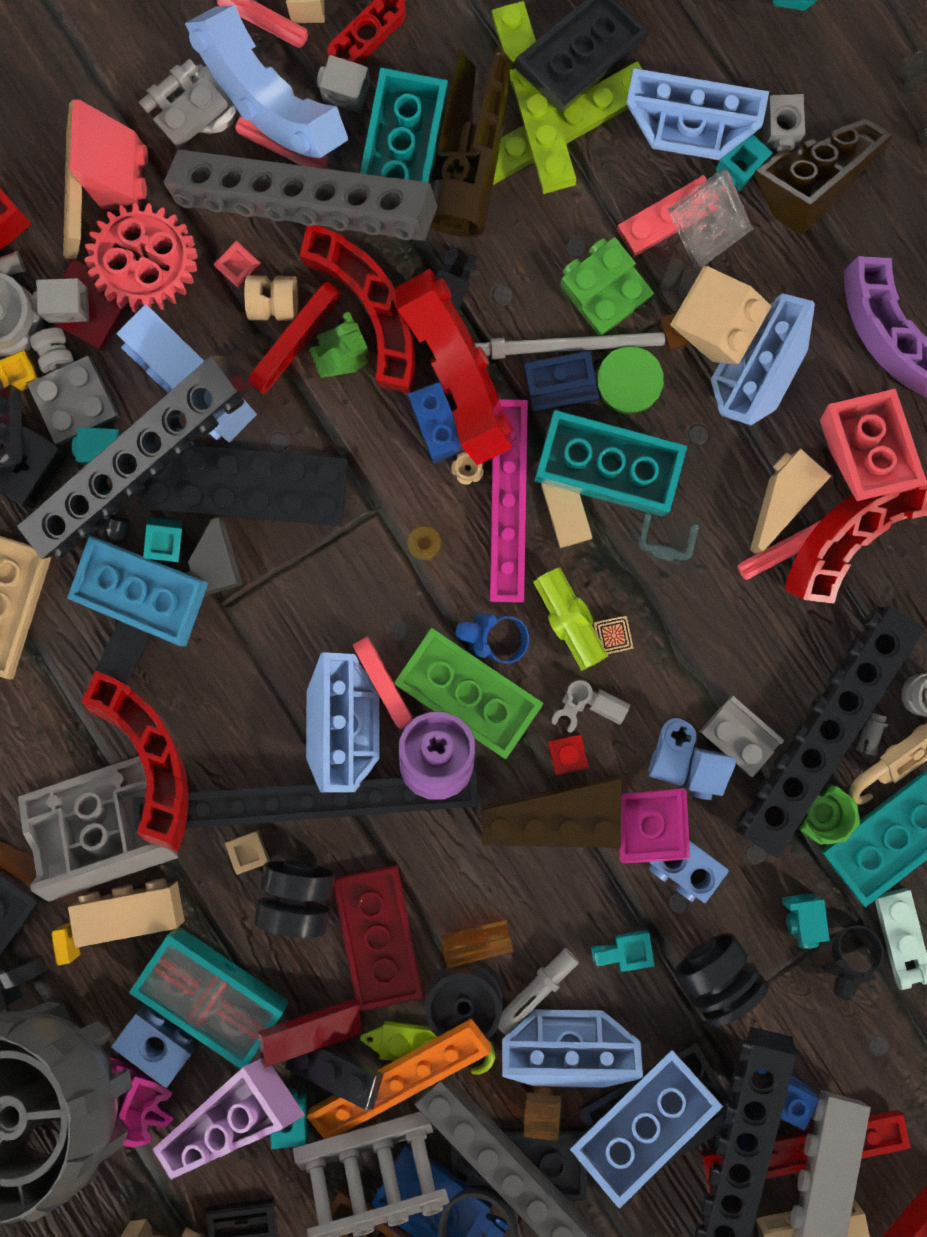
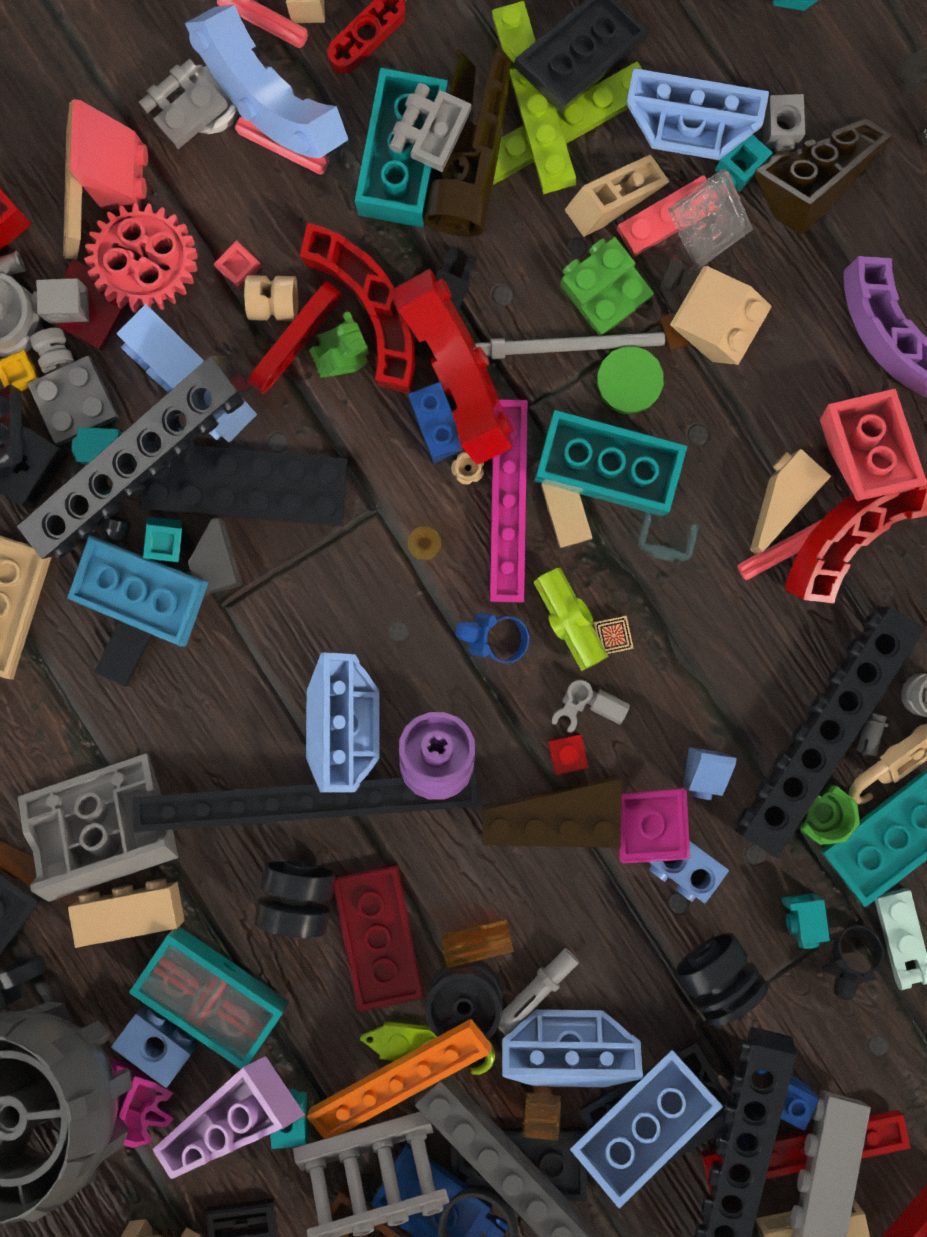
yellow tile [51,922,80,965] -> none
red brick [81,670,189,852] -> none
dark grey brick [163,149,437,241] -> none
tan plate [225,829,270,875] -> none
dark red tile [258,999,361,1068] -> none
black plate [285,1046,384,1110] -> none
light grey brick [317,55,371,114] -> none
coral beam [353,636,414,730] -> none
bright green plate [394,628,544,759] -> none
dark blue plate [523,351,599,414] -> none
teal plate [591,930,655,972] -> none
medium blue piece [648,718,696,786] -> none
light grey plate [699,695,784,777] -> none
light blue wedge [711,293,815,425] -> none
none -> light grey plate [389,83,471,172]
none -> tan slope [565,154,669,237]

